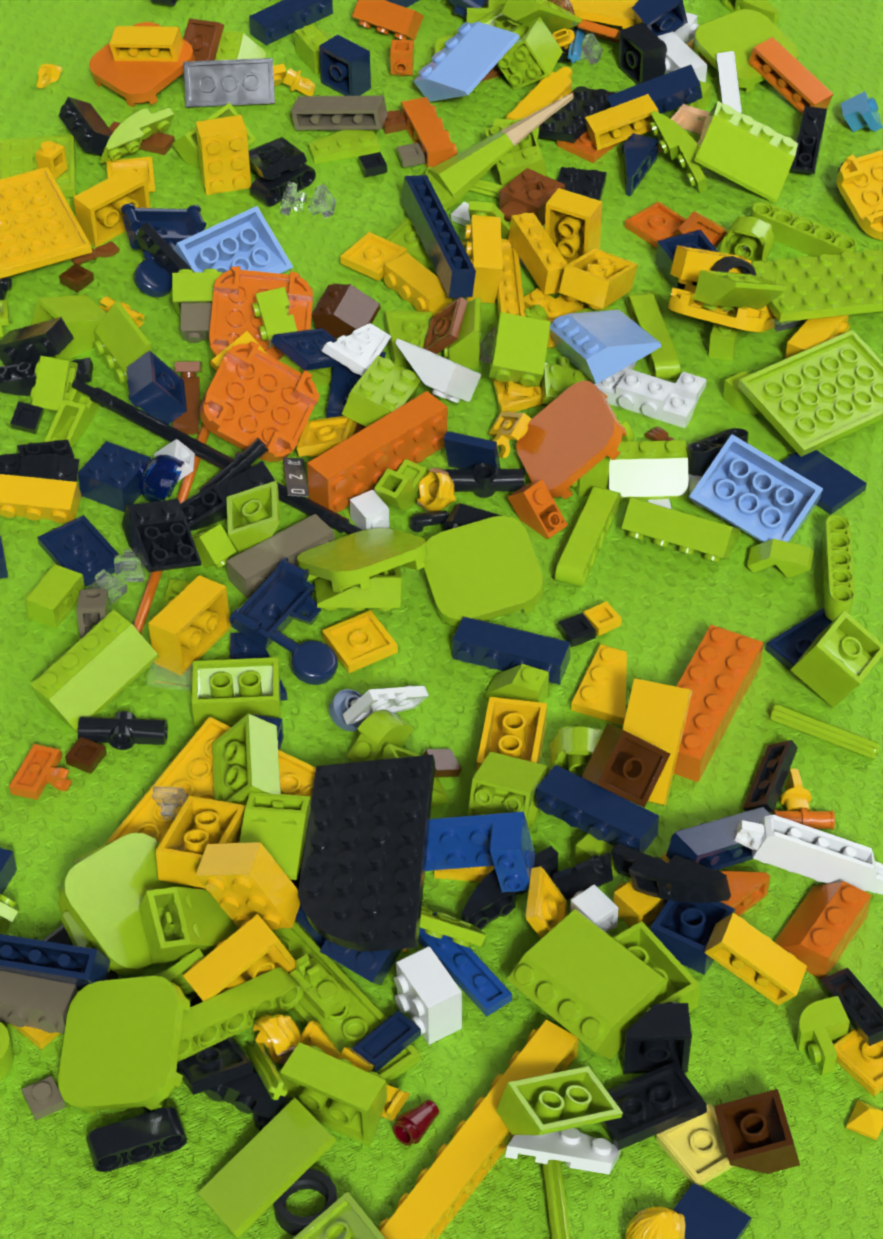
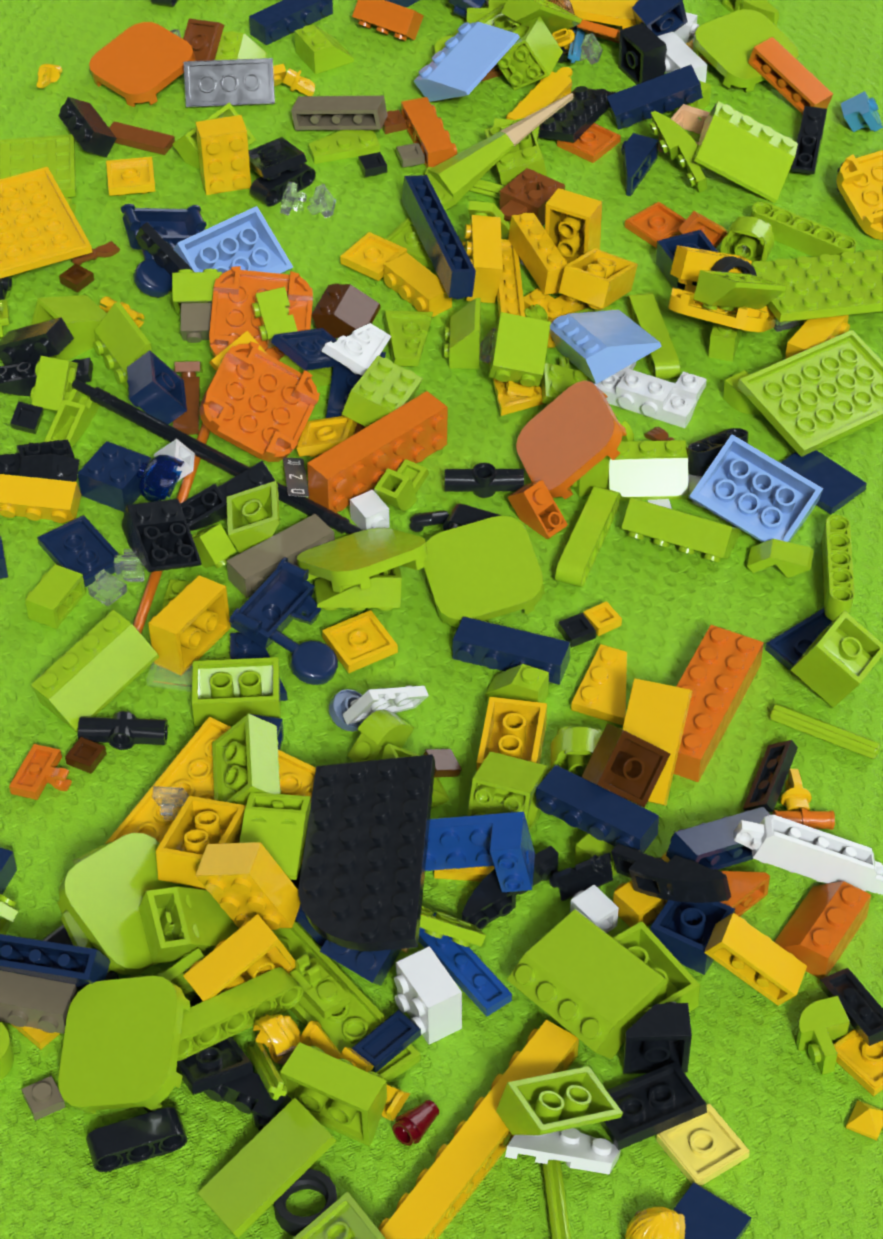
yellow brick [35,141,68,179] -> none
yellow brick [73,168,151,247] -> none
dark tan torso [77,588,111,639] -> none
lime slope [100,108,174,164] -> none
yellow brick [109,26,184,62] -> none
black pin [199,438,269,492] -> none
dark blue brick [319,34,371,96] -> none
orange brick [390,40,414,76] -> none
white slope [396,338,481,403] -> none
yellow hair [417,468,456,512] -> none
dark orange tile [423,297,468,354] -> none
dark blue tile [444,431,501,469] -> none
white tile [451,202,470,226] -> none
yellow plate [488,412,531,458] -> none
yellow tile [526,866,568,939] -> none
black plate [557,167,607,201] -> none
yellow brick [585,94,659,150] -> none
reddish brown slope [714,1089,800,1174] -> none
white sticker [717,51,742,113] -> none

